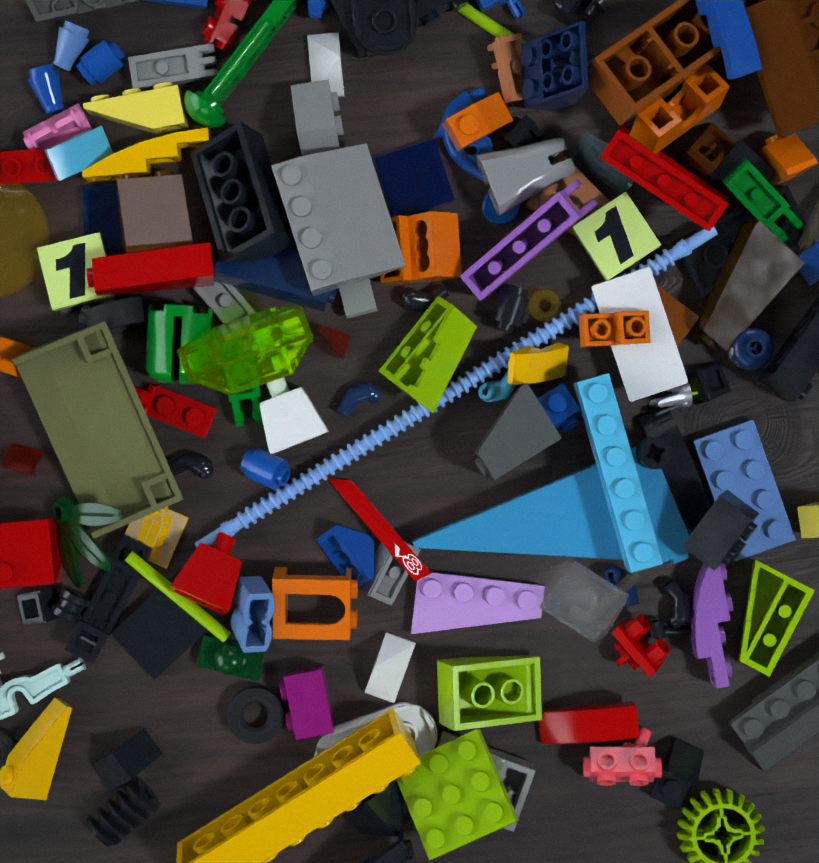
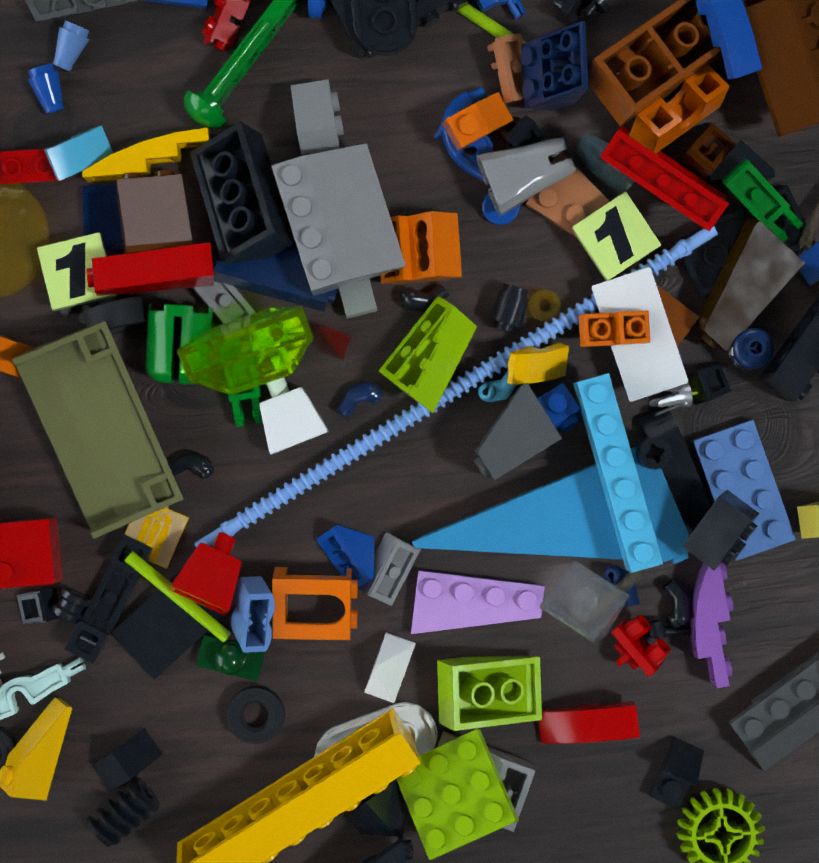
clear red slope [2,444,44,475] -> none
bright pink hinge [22,103,92,150] -> none
dark green plant [52,497,123,588] -> none
blue brick [76,39,125,86] -> none
light yellow slope [83,82,189,135] -> none
light grey hinge [128,44,218,90] -> none
red hinge [134,384,218,438] -> none
blue brick [240,449,290,490] -> none
magenta brick [279,665,335,740] -> none
white slope [307,32,345,97] -> none
red sticker [328,478,431,582] -> none
clear blue tile [375,139,455,216] -> none
medium lavender hinge [460,179,598,301] -> none
coral brick [583,728,662,786] -> none
lime wedge [738,560,815,677] -> none
orange slope [758,133,818,186] -> none

